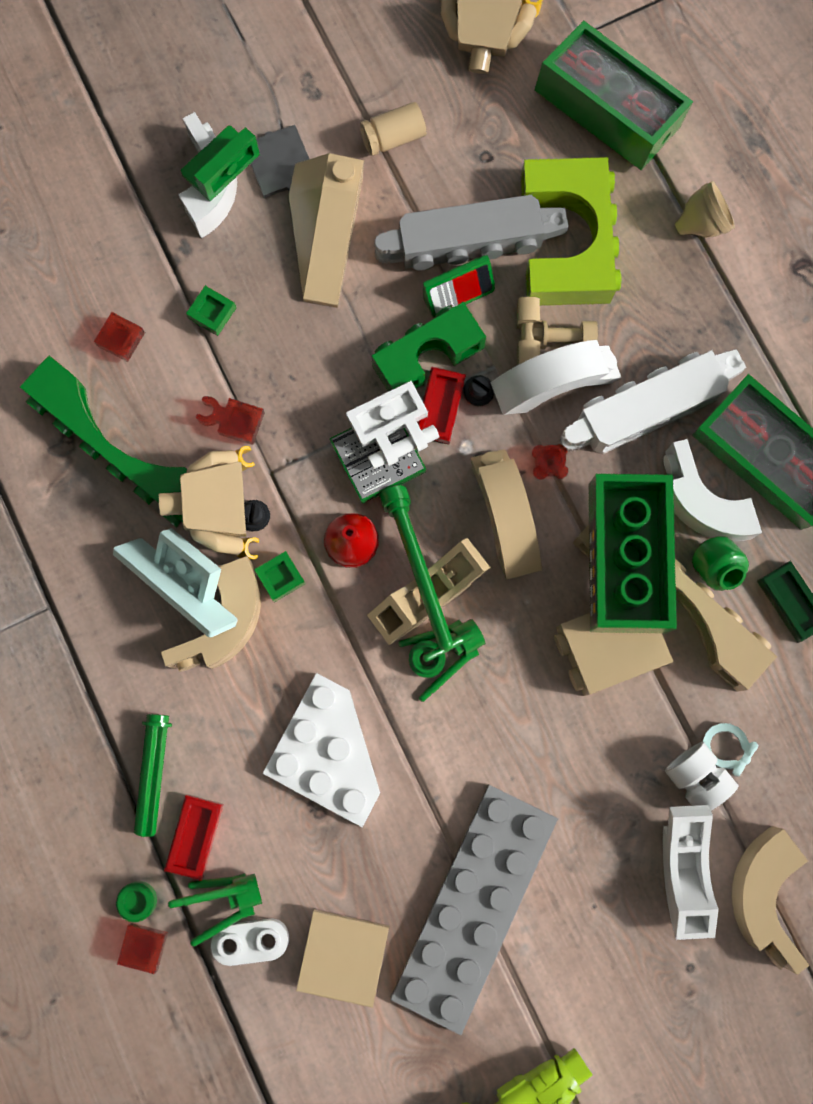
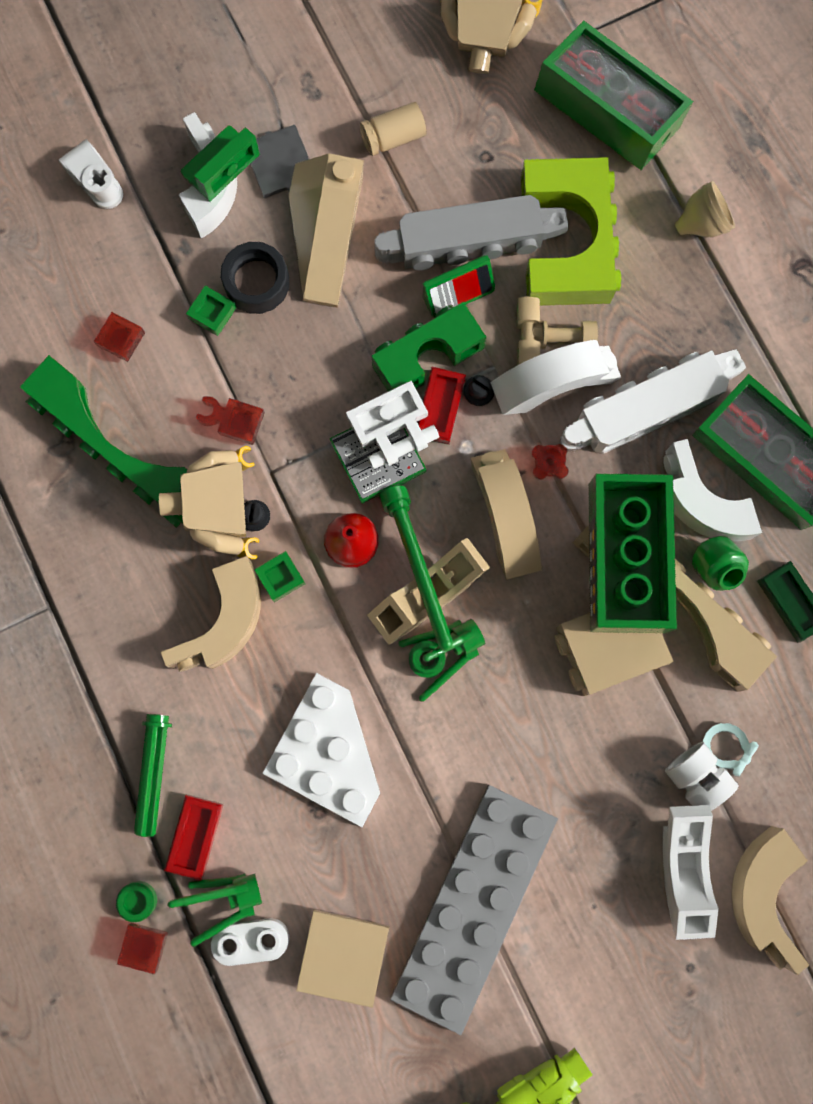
light aqua bracket [113,528,238,637] -> none
none -> white piece [58,139,123,209]
none -> black tyre [220,242,289,314]

